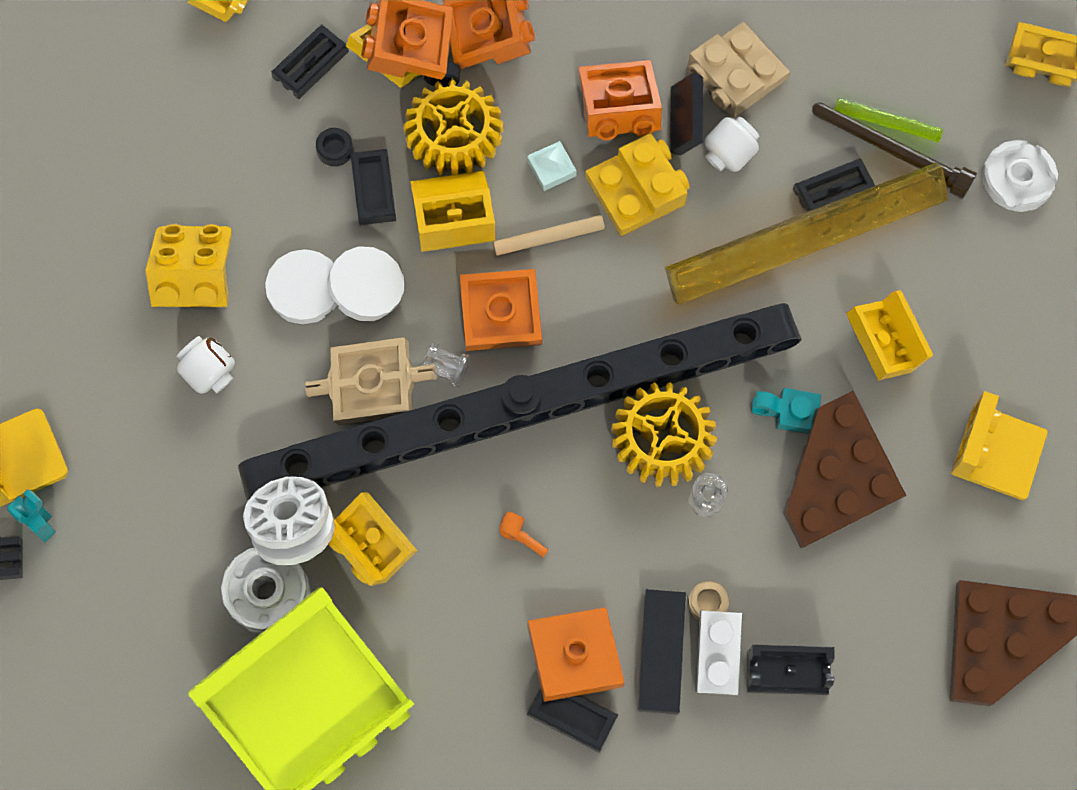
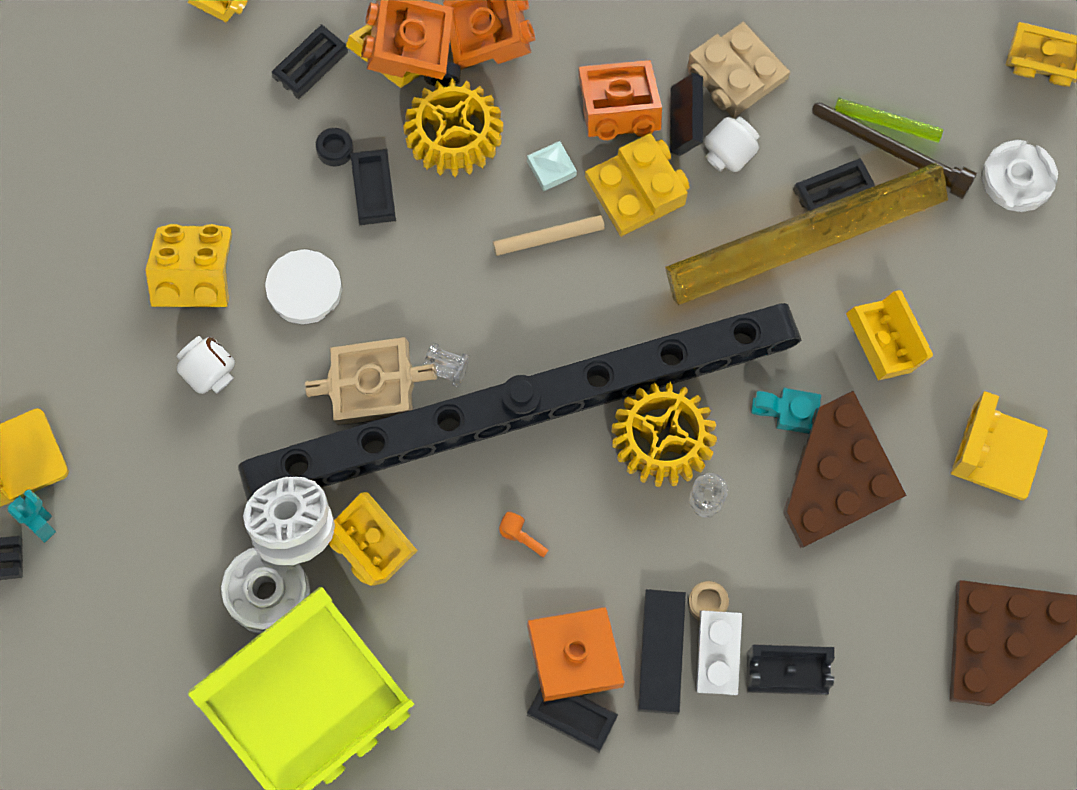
white tile [328,247,404,321] -> none
yellow slope [410,171,495,252] -> none
orange plate [460,269,542,351] -> none

